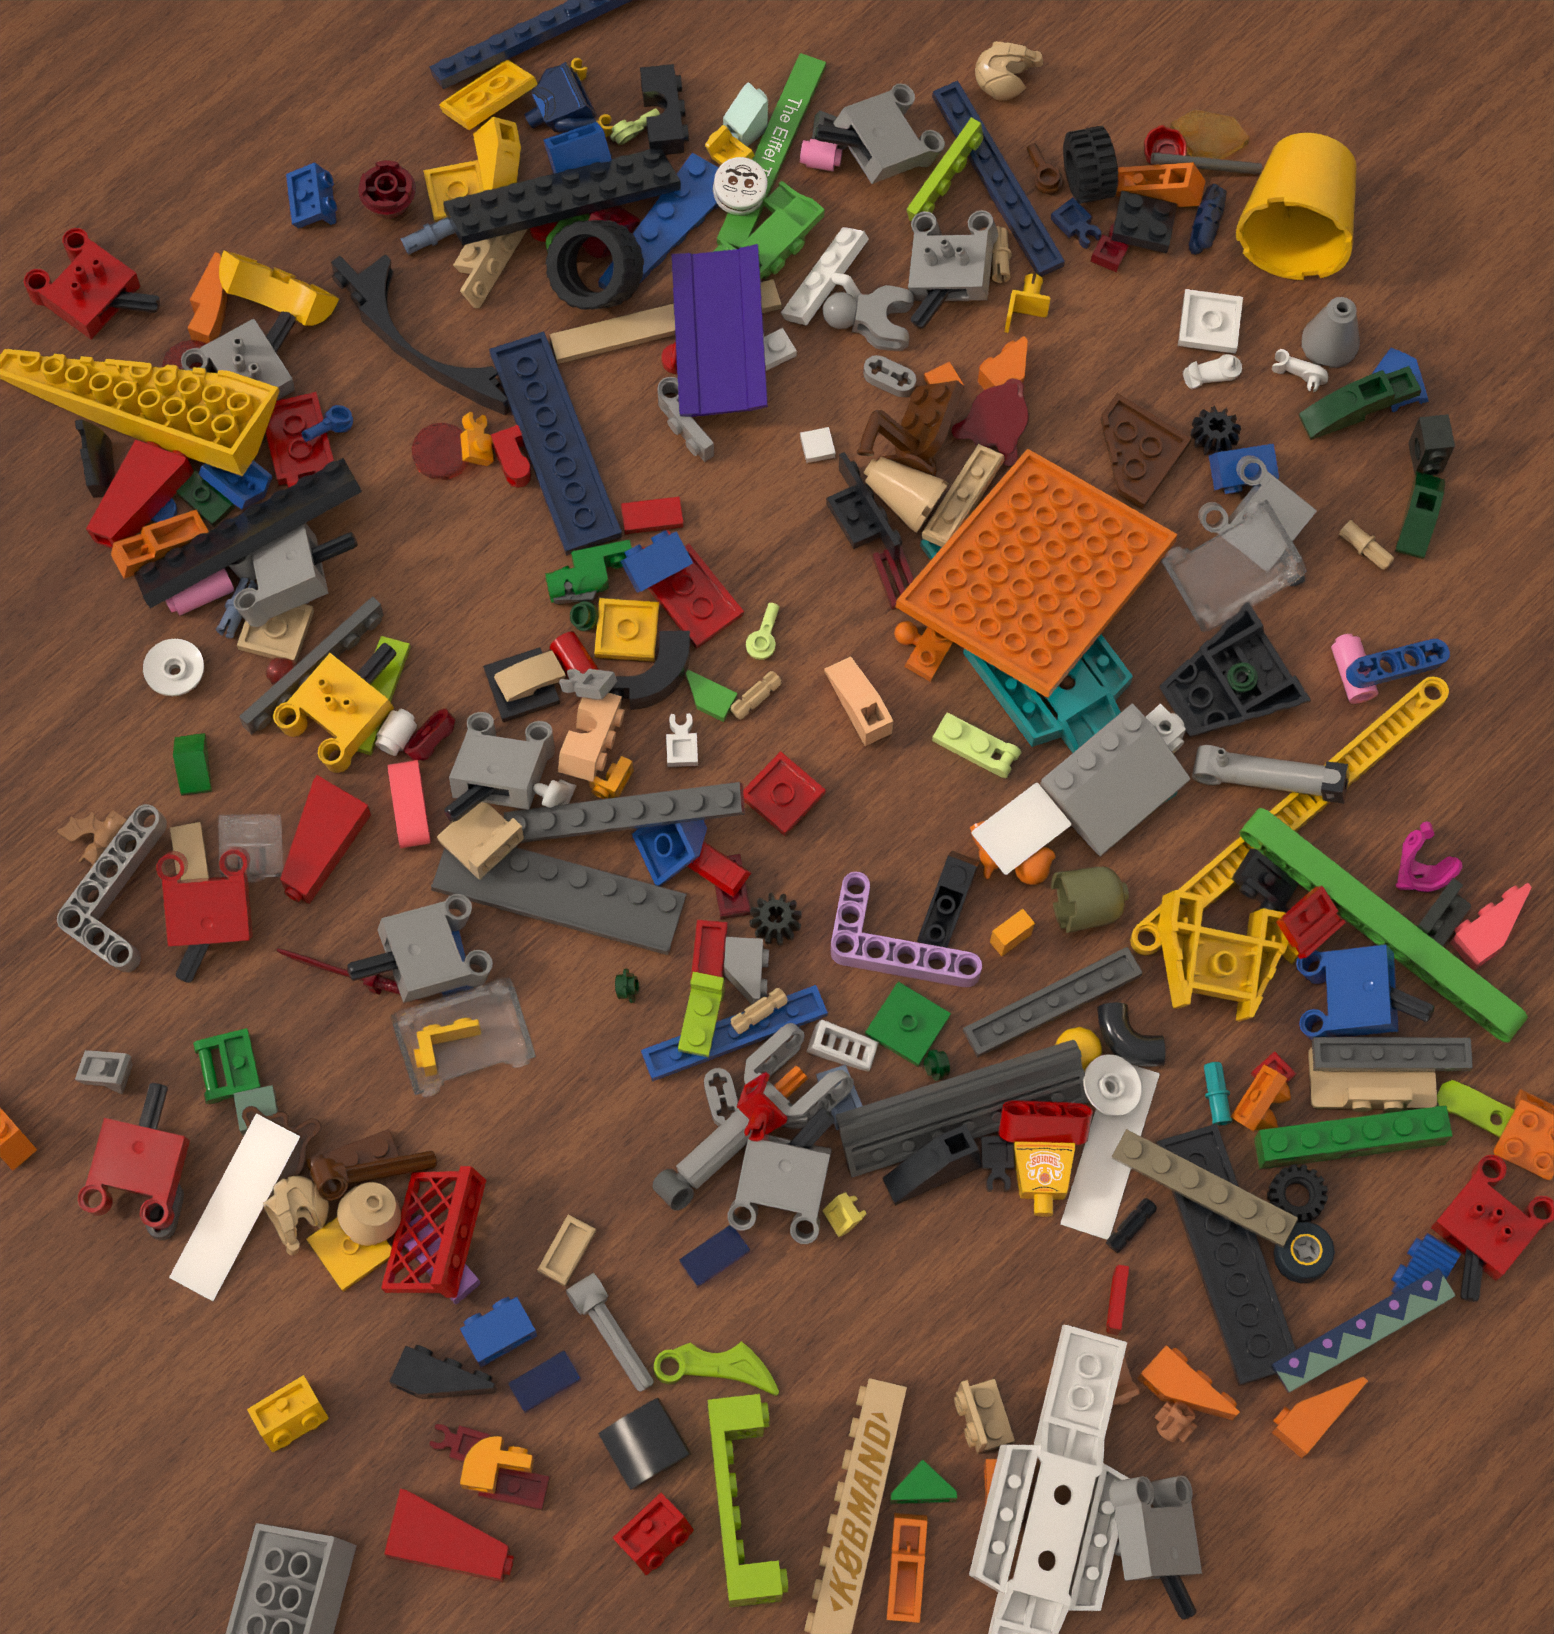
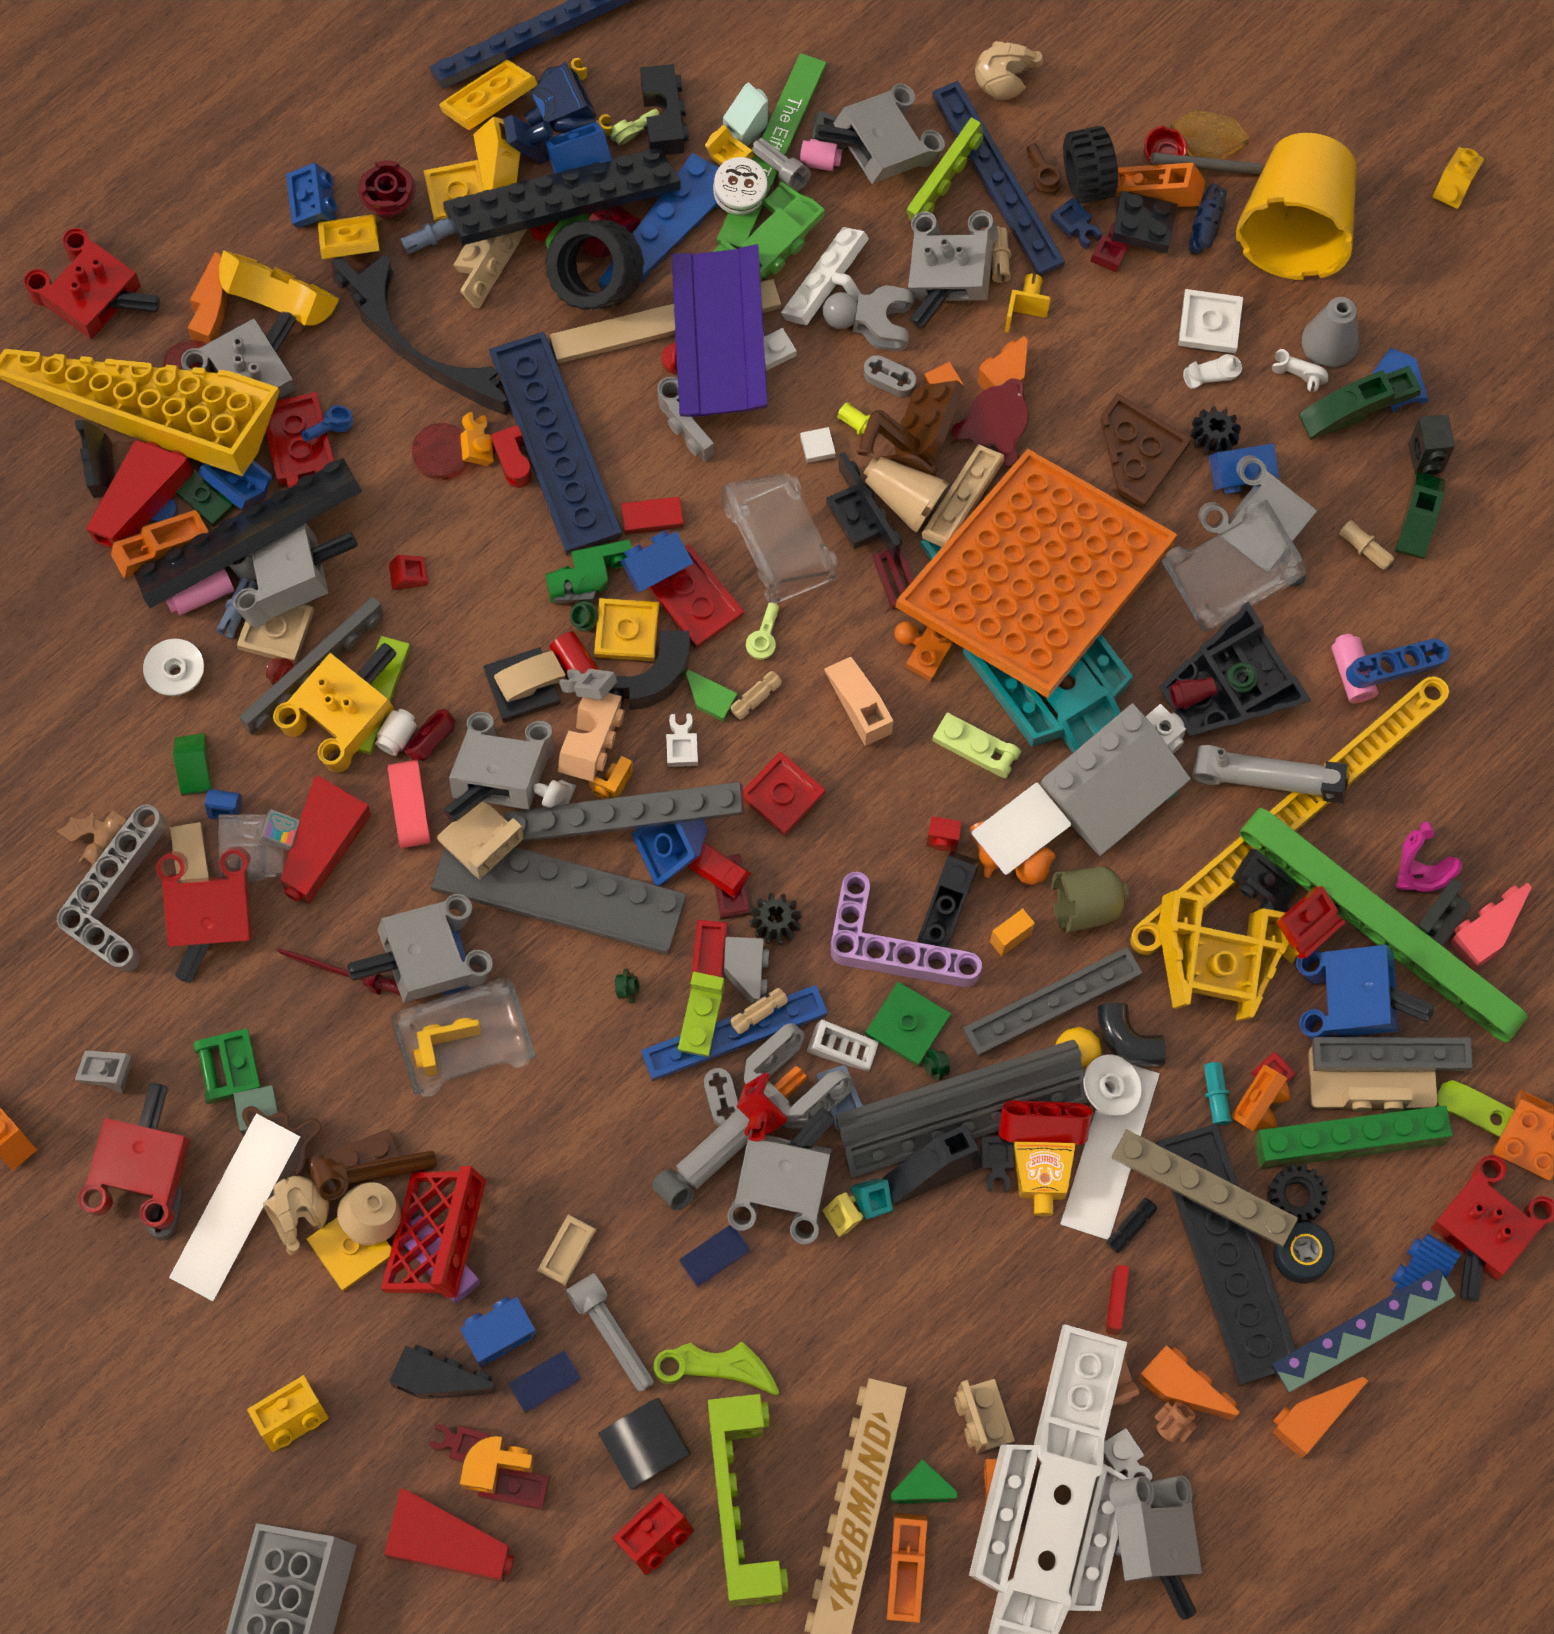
none -> blue brick [204,789,242,822]
none -> tile [260,809,300,850]
none -> yellow plate [318,214,380,259]
none -> red slope [389,554,428,590]
none -> dark blue tile [503,115,553,164]
none -> clear windscreen [722,472,839,604]
none -> light grey piece [752,138,811,191]
none -> neon yellow pin [837,402,870,436]
none -> teal slope [851,1178,893,1219]
none -> red bracket [926,816,961,852]
none -> white plate [1104,1428,1152,1480]
none -> dark red cone [1169,677,1217,710]
none -> yellow bracket [1432,147,1484,209]

